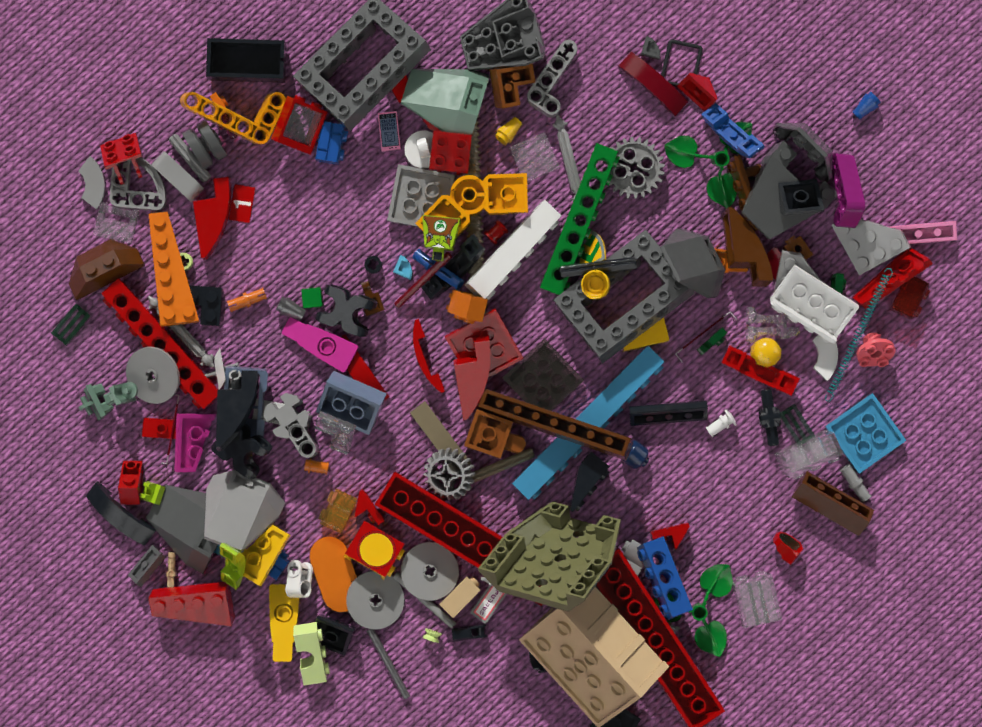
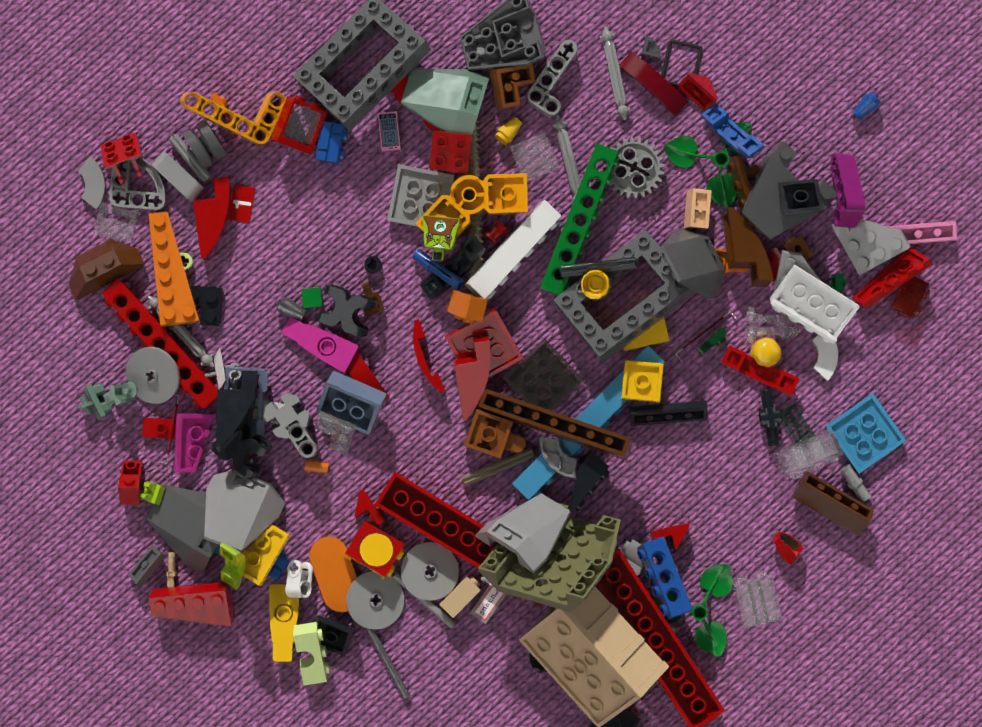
clear green tile [51,304,91,346] -> none
black slope [86,481,156,546] -> none
black piece [206,38,287,83] -> none
orange pin [227,288,267,312] -> none
clear yellow brick [318,489,358,534] -> none
medium azure tile [393,255,412,280] -> none
dark red bar [394,252,452,308] -> none
white tile [404,130,433,169] -> none
dark tan tile [410,401,471,469] -> none
light grey gear [423,448,475,500] -> none
yellowish green bush [423,628,442,643] -> none
black bar [452,624,488,642] -> none
shield [577,230,606,264] -> none
dark blue head [621,440,649,469] -> none
white pin [706,410,737,437] -> none
dark grey wedge [773,123,833,182] -> none
teal piece [825,268,893,402] -> none
coral plate [856,332,895,367] -> none
none -> light grey wedge [475,493,571,573]
none -> light grey tile [539,437,577,479]
none -> light grey wheel [600,27,631,120]
none -> yellow tile [621,360,664,403]
none -> light nougat hinge [684,188,712,230]

